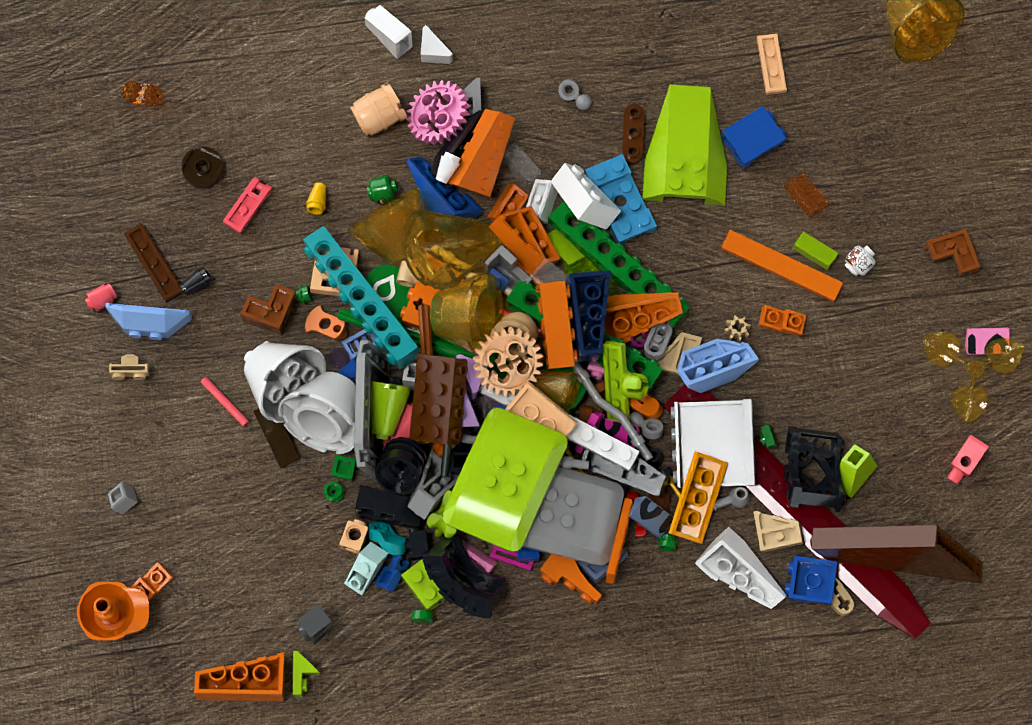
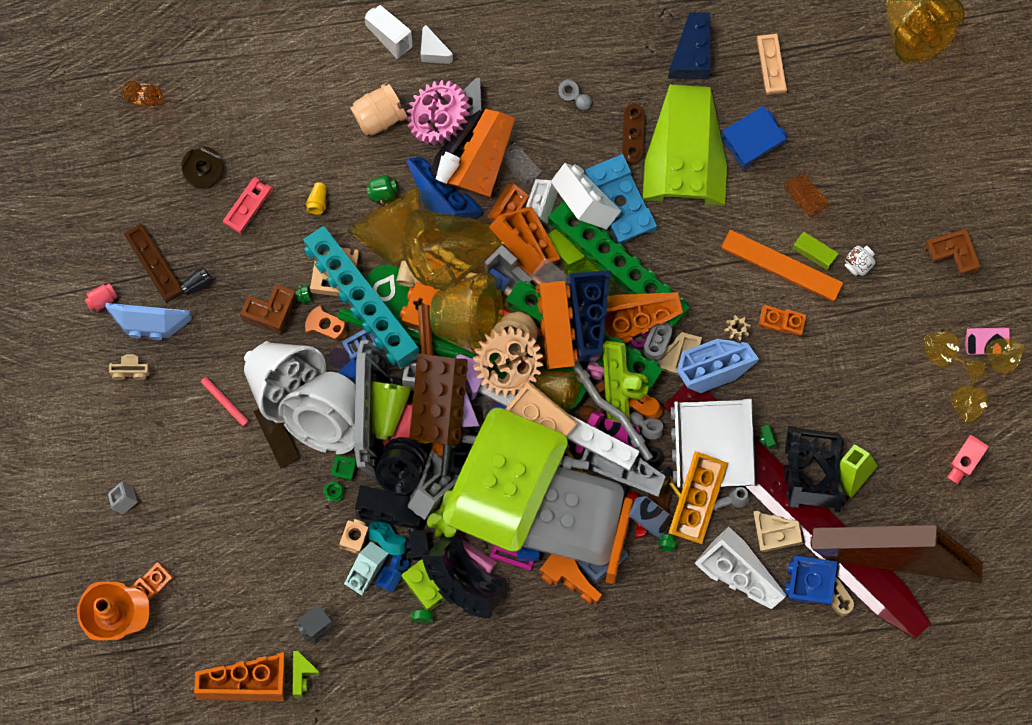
none -> dark blue wedge [668,12,710,79]

